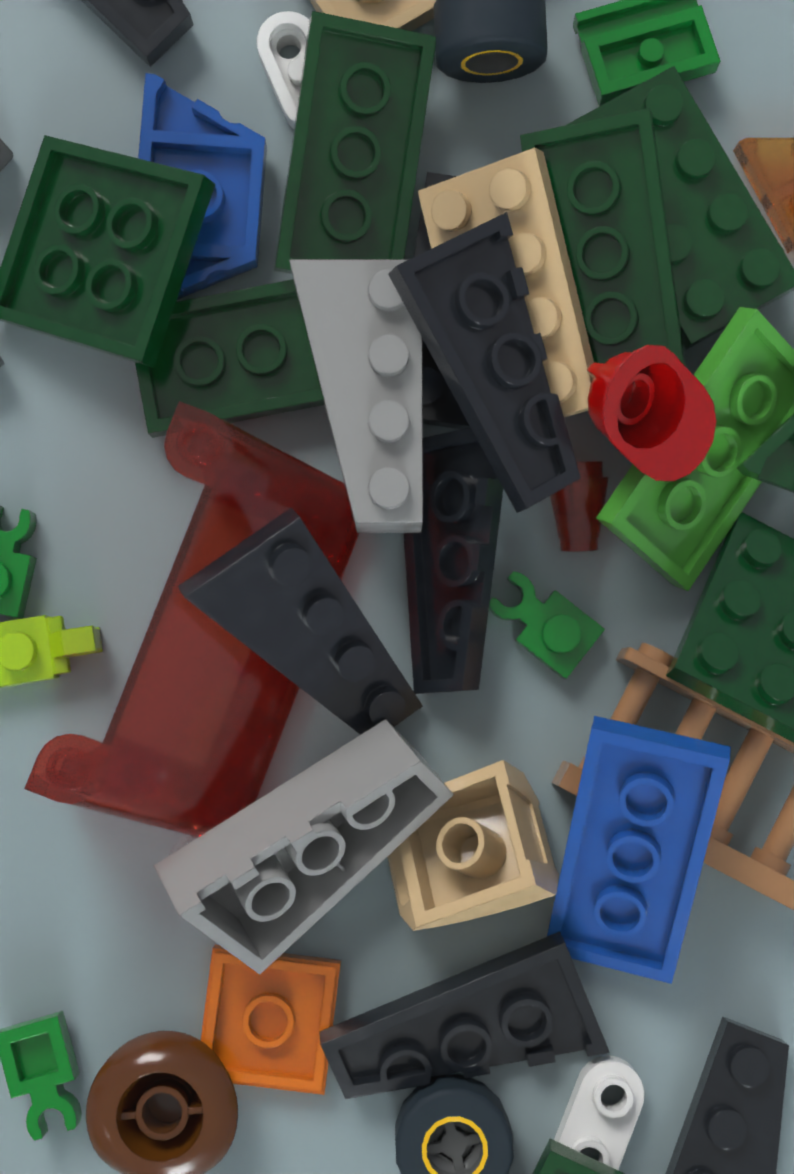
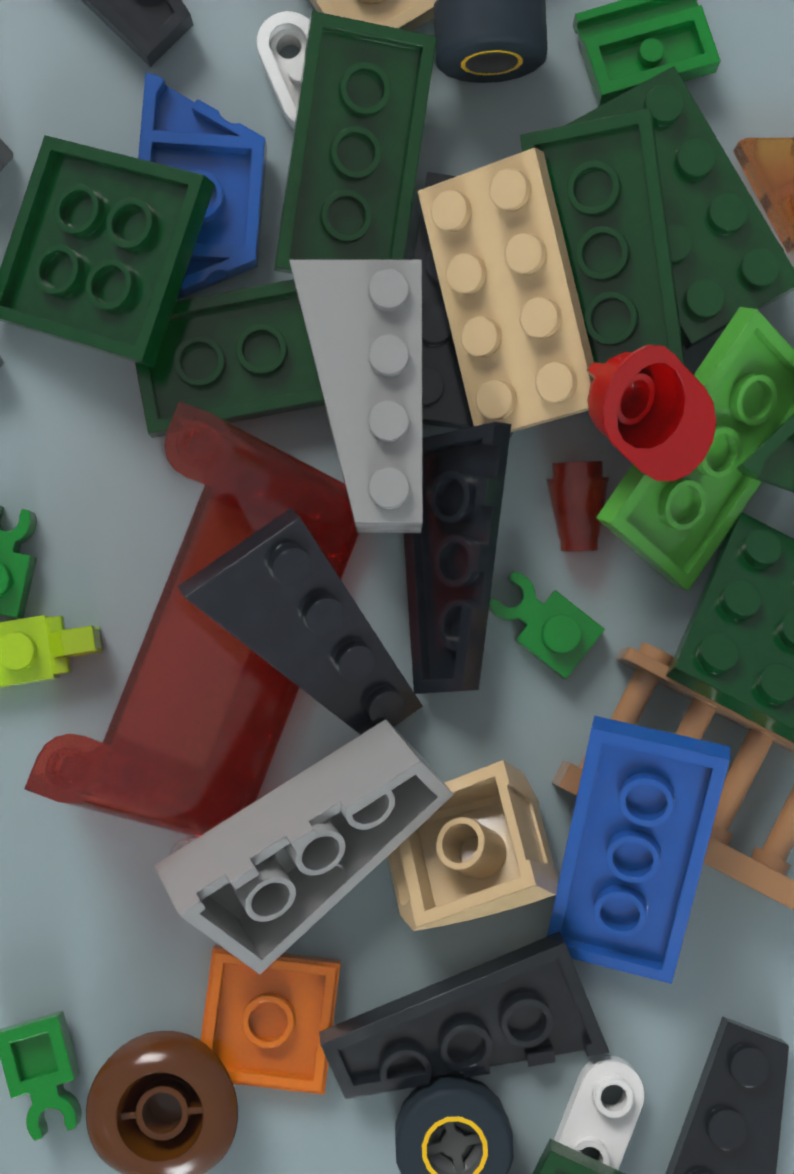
black wing [388,212,581,513] -> none

